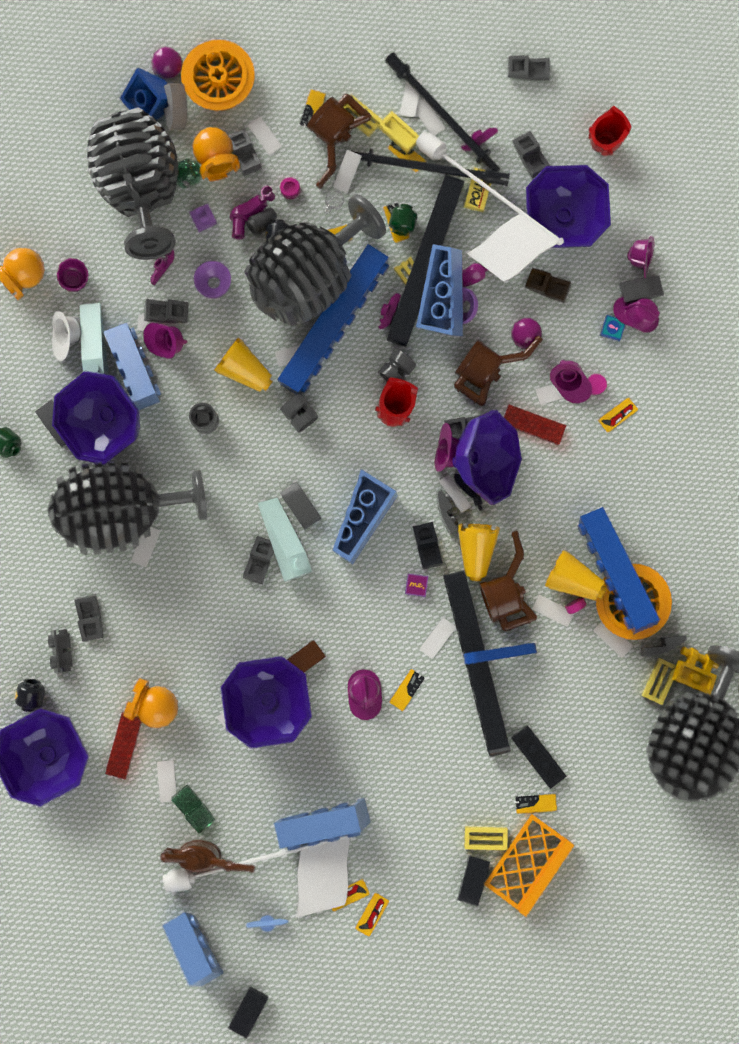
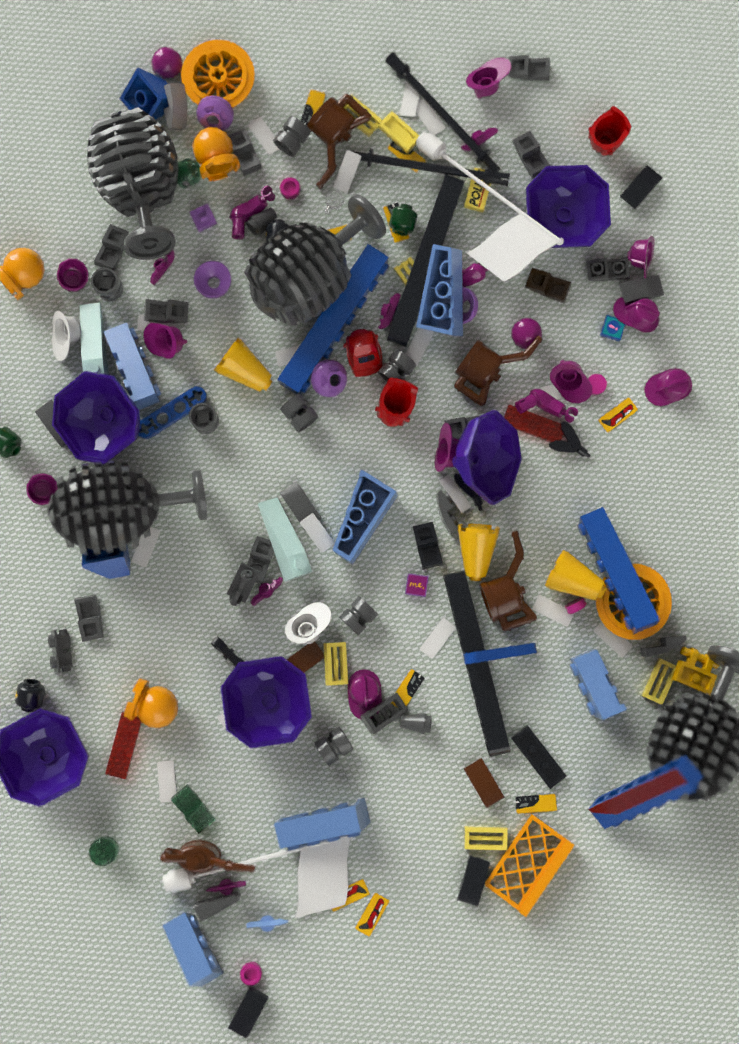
none -> magenta hair [26,473,58,505]
none -> blue slope [82,544,130,579]
none -> clear green head [89,836,119,866]
none -> dark grey wheel [91,267,123,301]
none -> dark grey slope [94,224,129,271]
none -> blue beam [139,386,207,439]
none -> dark grey slope [193,892,241,921]
none -> medium lavender piece [197,95,234,131]
none -> magenta piece [206,879,246,895]
none -> black piece [211,636,244,667]
none -> dark grey hinge [227,563,261,606]
none -> dark pink tile [240,962,262,986]
none -> magenta piece [250,577,283,606]
none -> dark grey wheel [273,116,311,157]
none -> white piece [285,602,331,644]
none -> white sticker [300,513,335,553]
none -> medium lavender piece [311,359,347,397]
none -> dark grey wheel [314,727,354,766]
none -> light yellow tile [323,642,348,686]
none -> dark grey wheel [339,596,378,636]
none -> red helmet [343,329,383,377]
none -> dark grey slope [360,693,408,734]
none -> dark grey cone [400,713,432,735]
none -> white sticker [405,328,434,366]
none -> reddish brown slope [464,758,505,808]
none -> magenta piece [466,57,511,99]
none -> magenta arm [515,389,578,423]
none -> black piece [549,421,590,458]
none -> medium blue wedge [569,649,627,720]
none -> dark grey slope [586,257,630,282]
none -> brick [589,755,703,829]
none -> black slope [620,165,663,209]
none -> magenta piece [644,368,692,406]

